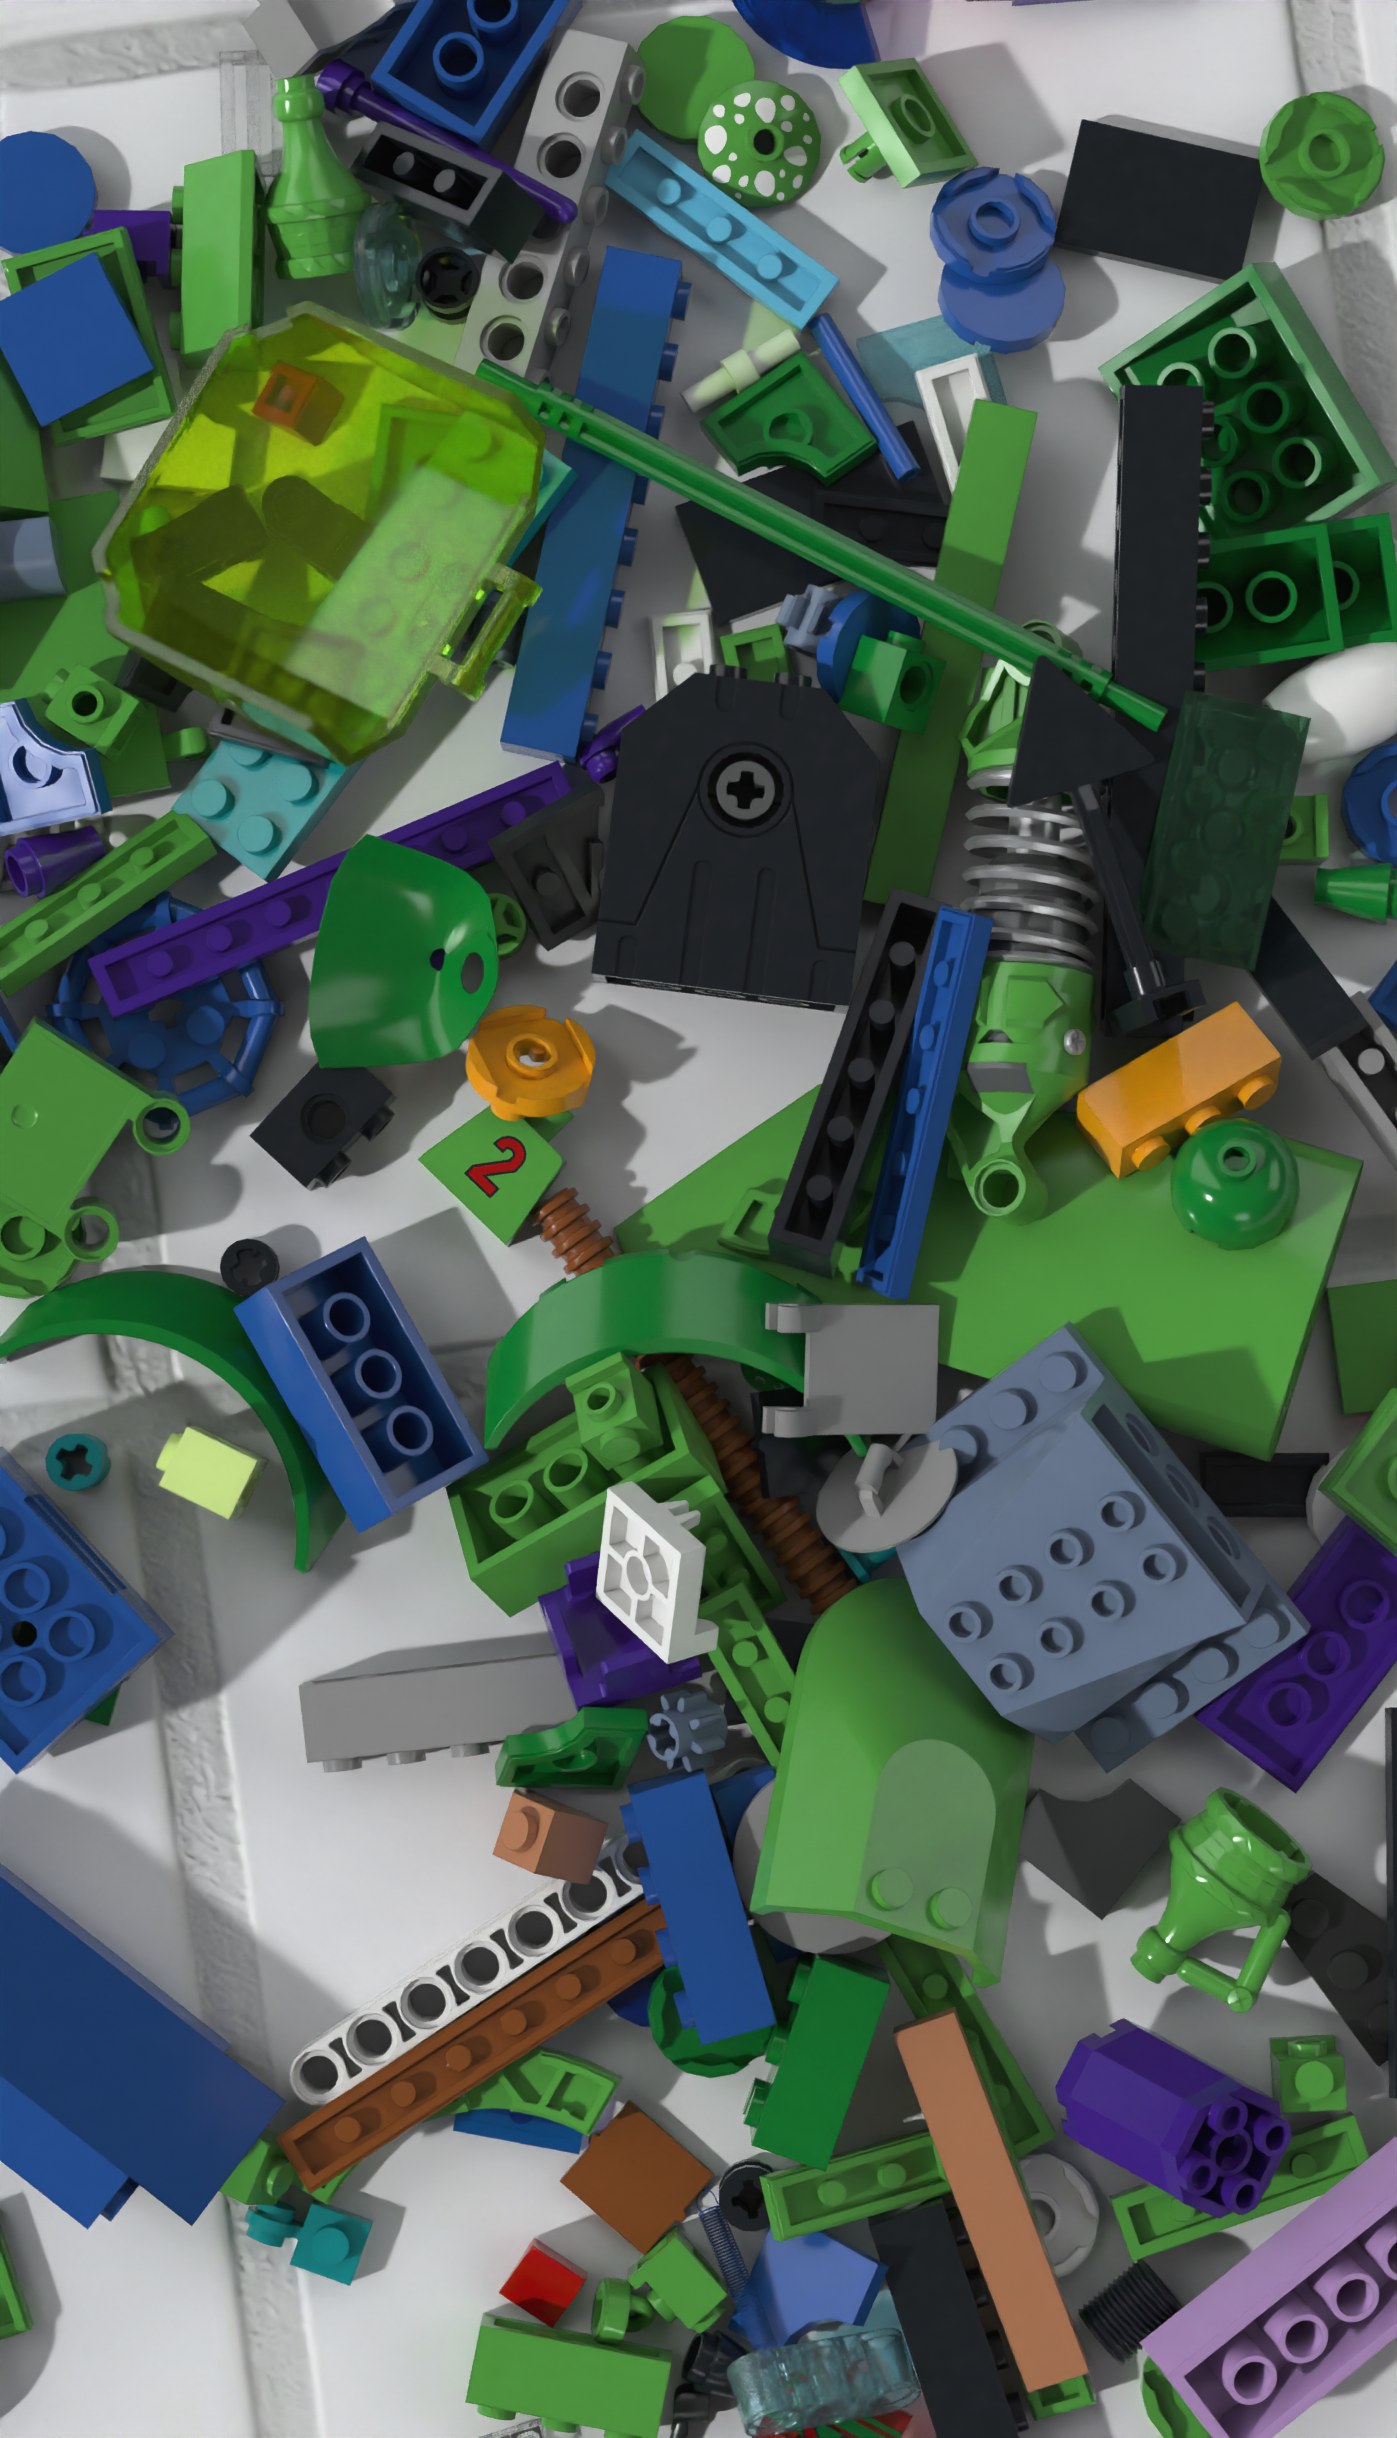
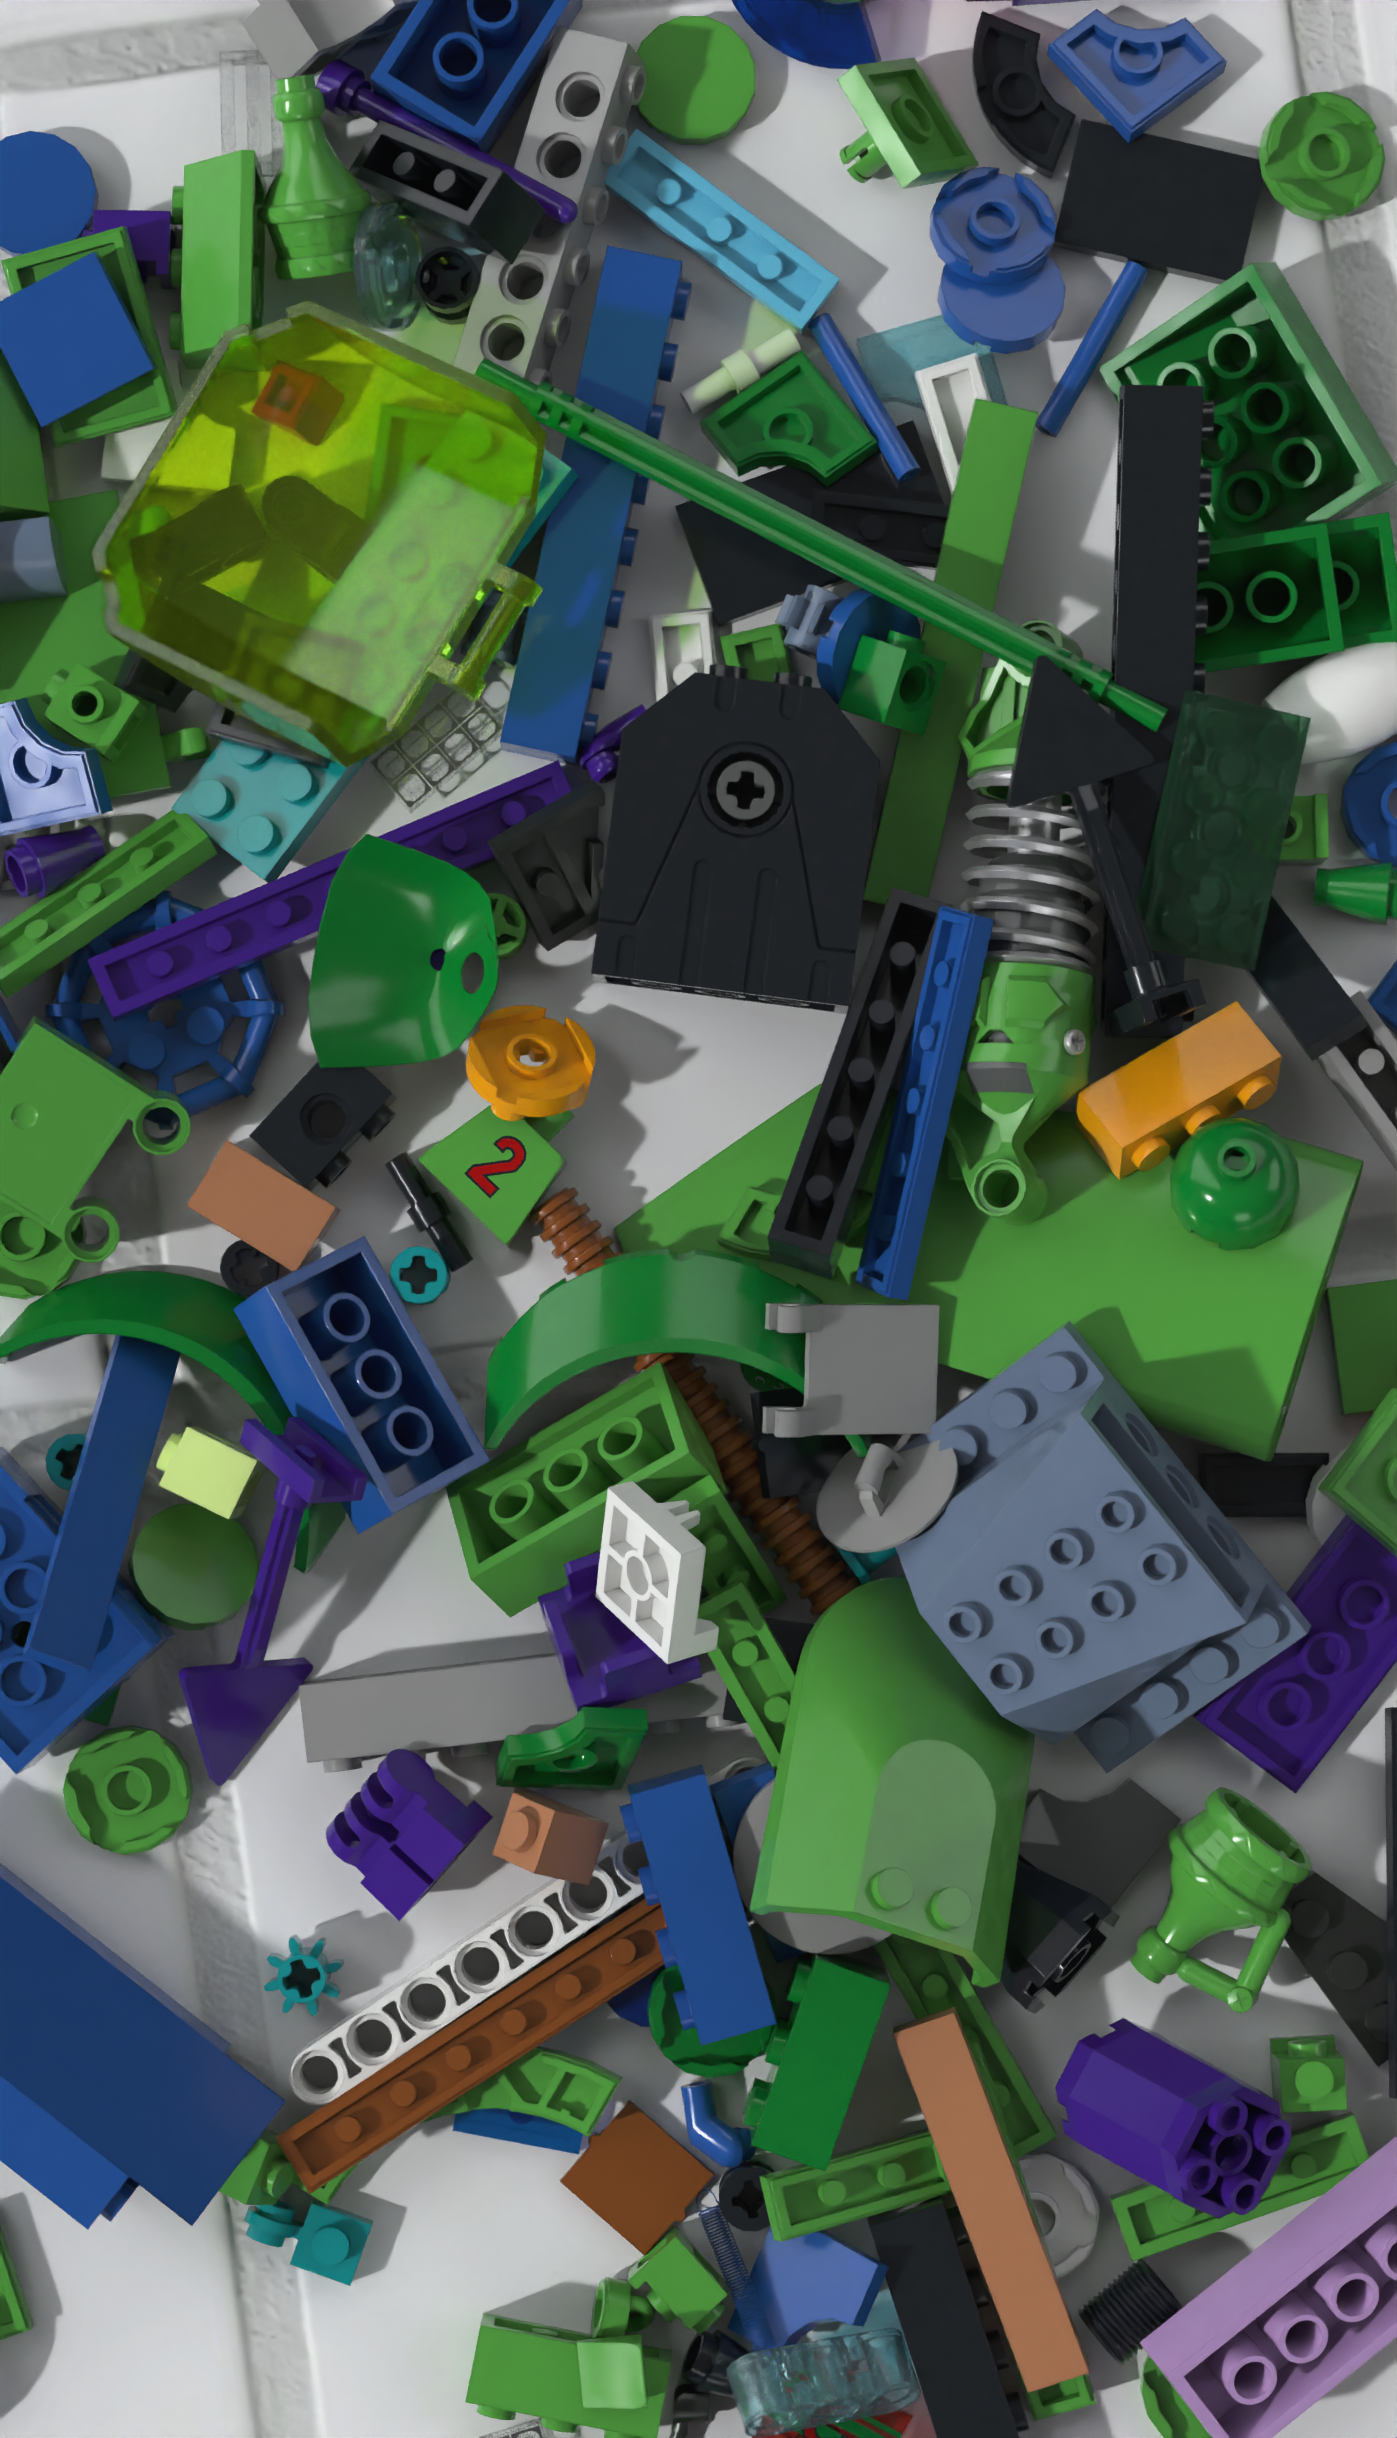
red slope [499,2237,588,2328] -> none
bright green brick [565,1351,663,1471] -> none
sand blue gear [647,1689,728,1772] -> none
bright green dish [697,80,821,209] -> none
none -> blue tile [22,1335,181,1679]
none -> bright green tile [63,1725,193,1855]
none -> bright green tile [128,1503,259,1631]
none -> dark purple piece [178,1417,368,1786]
none -> nougat brick [186,1140,341,1272]
none -> teal gear [264,1934,344,2016]
none -> dark purple legs [326,1749,493,1921]
none -> clear tile [368,681,503,814]
none -> black bar [385,1152,474,1273]
none -> teal bush [389,1246,451,1305]
none -> bright green slope [577,2334,648,2409]
none -> blue arm [681,2081,756,2168]
none -> black tile [972,11,1076,178]
none -> black cone [1001,1861,1120,2014]
none -> blue piece [1035,261,1149,437]
none -> blue tile [1047,9,1227,144]

